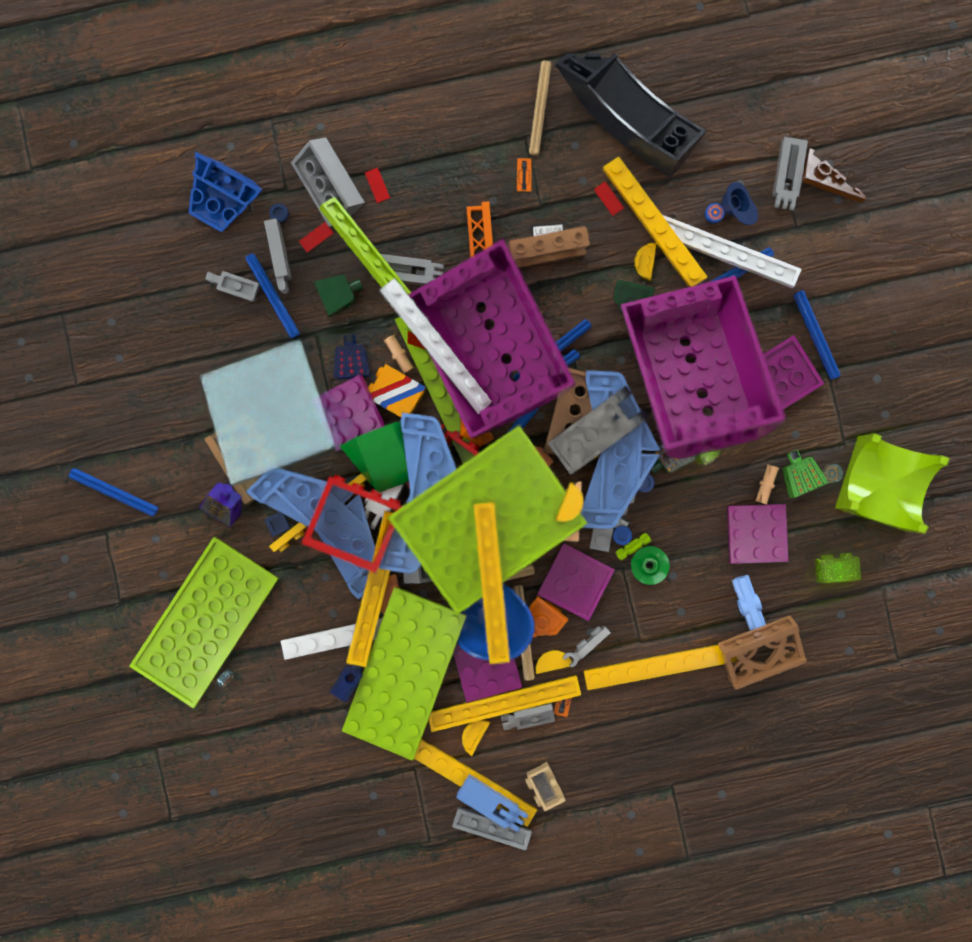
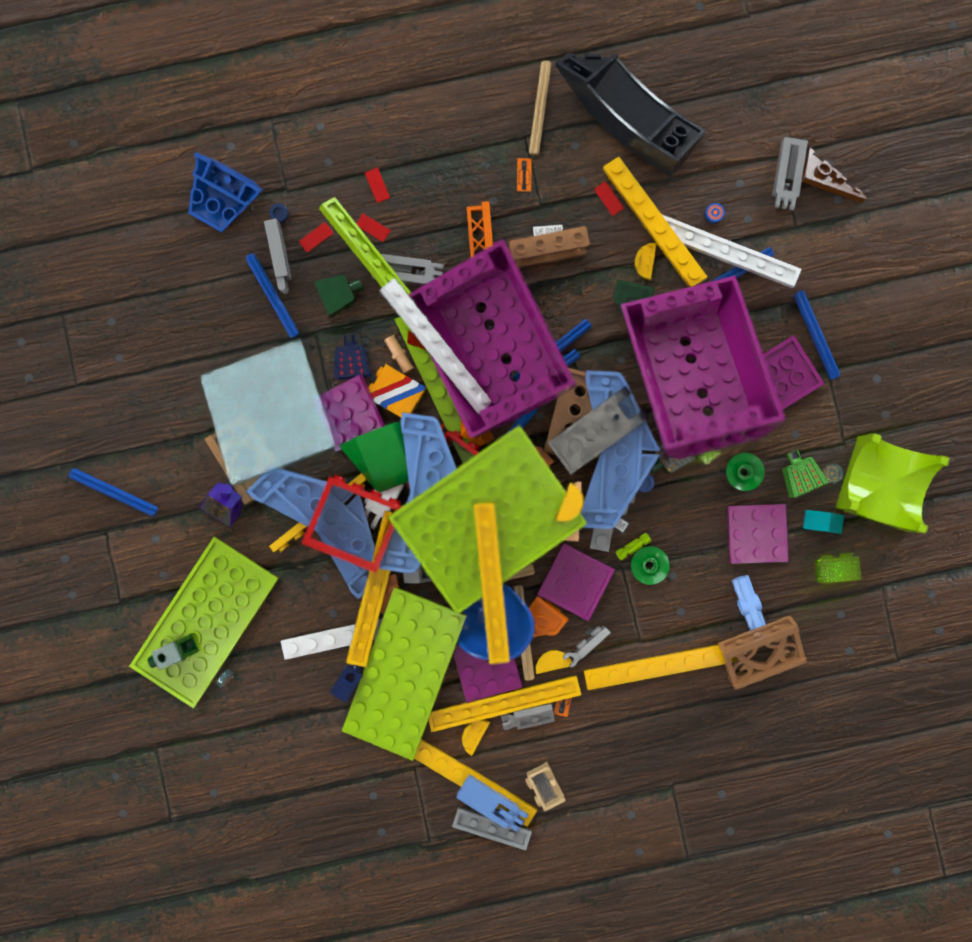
light grey plate [205,271,260,302] -> none
dark blue plate [264,512,291,537] -> none
light grey slope [291,138,365,227] -> none
blue tile [612,525,632,545] -> none
dark blue piece [722,182,758,225] -> none
light nougat pin [755,464,779,504] -> none
none -> dark green torso [148,634,199,669]
none -> red sticker [356,213,390,242]
none -> green dish [726,453,765,491]
none -> teal slope [803,510,844,534]

